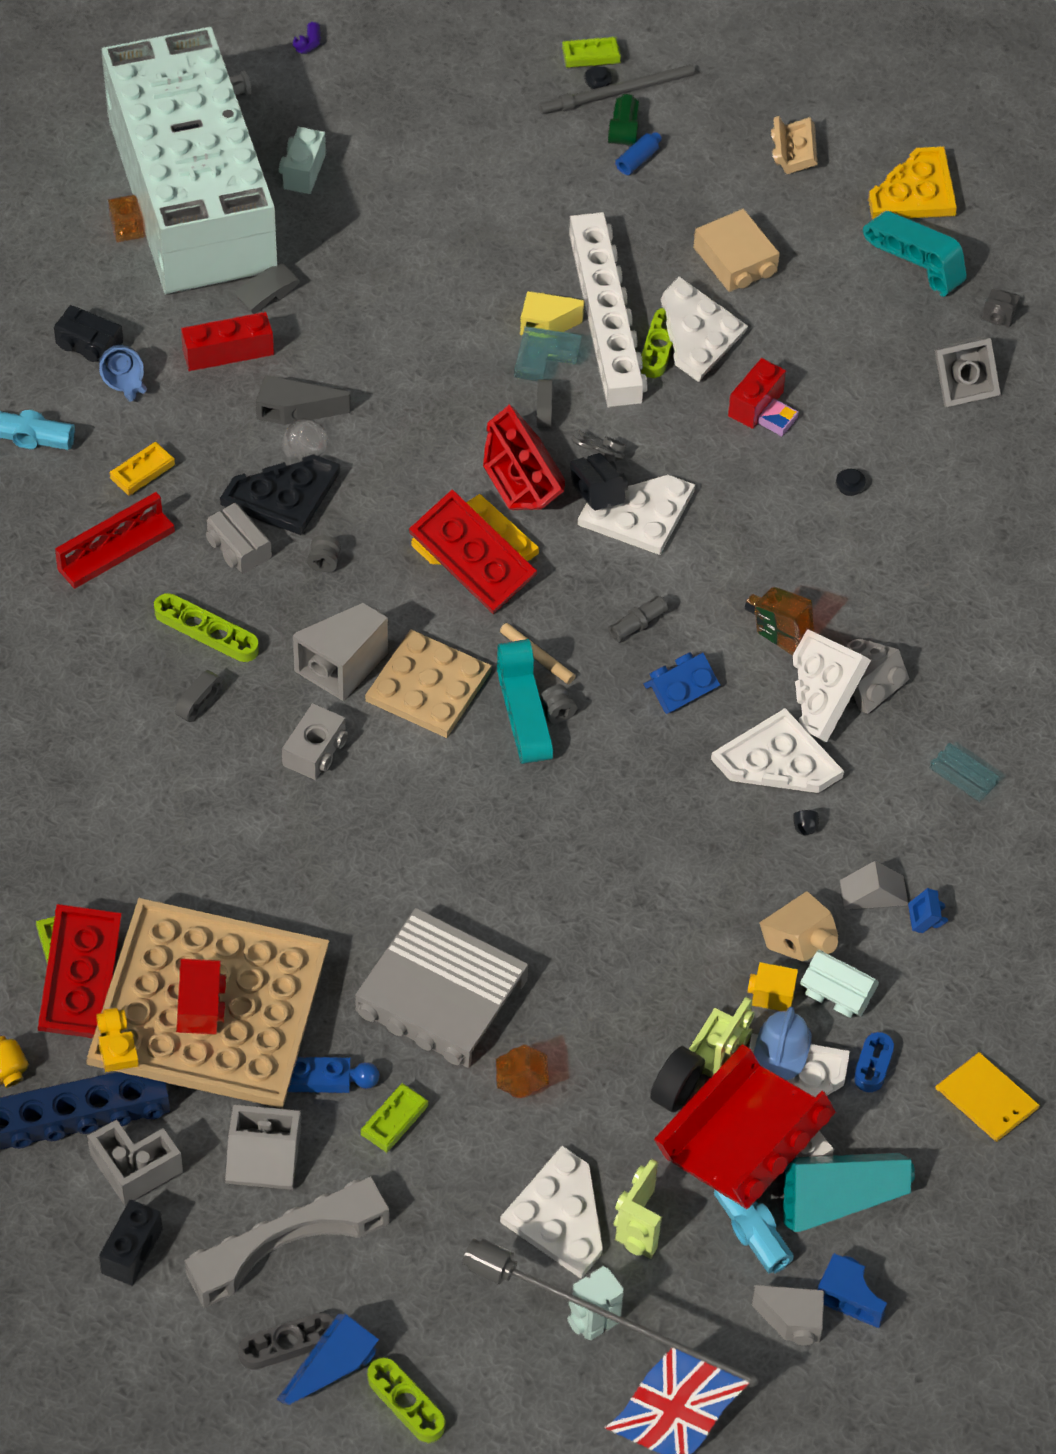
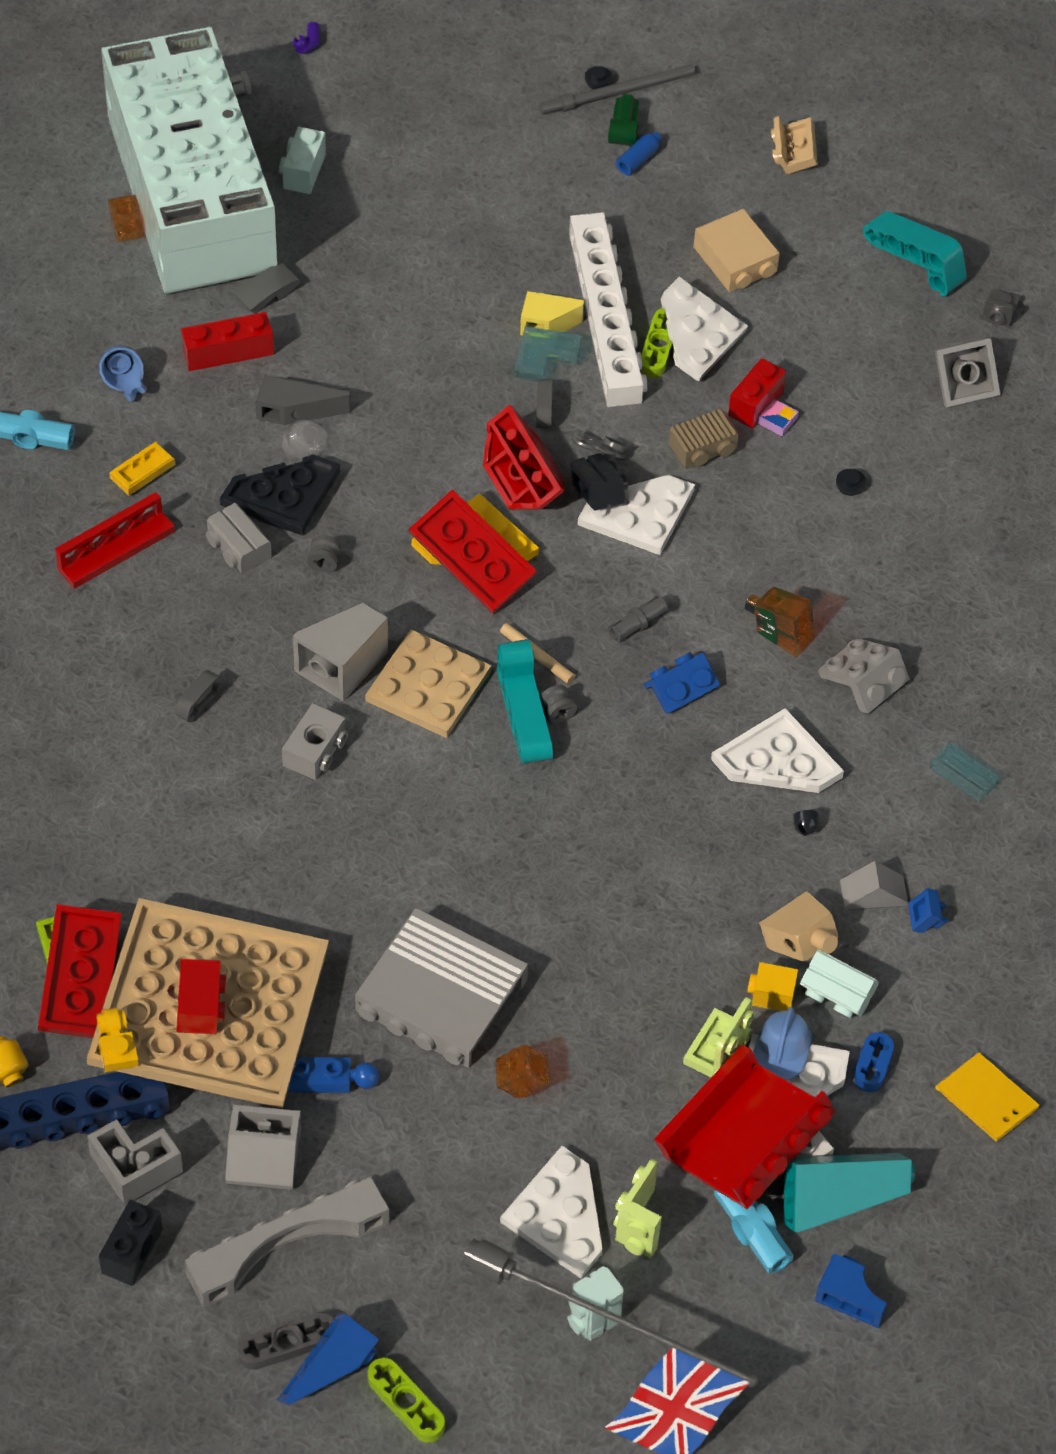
black brick [54,305,123,362] -> none
lime beam [154,593,259,662] -> none
lime plate [361,1083,428,1153] -> none
lime plate [562,37,620,68] -> none
black tyre [650,1046,705,1113] -> none
light grey slope [752,1285,824,1345] -> none
white plate [793,629,871,742] -> none
yellow plate [868,147,957,220] -> none
none -> dark tan brick [669,408,739,468]

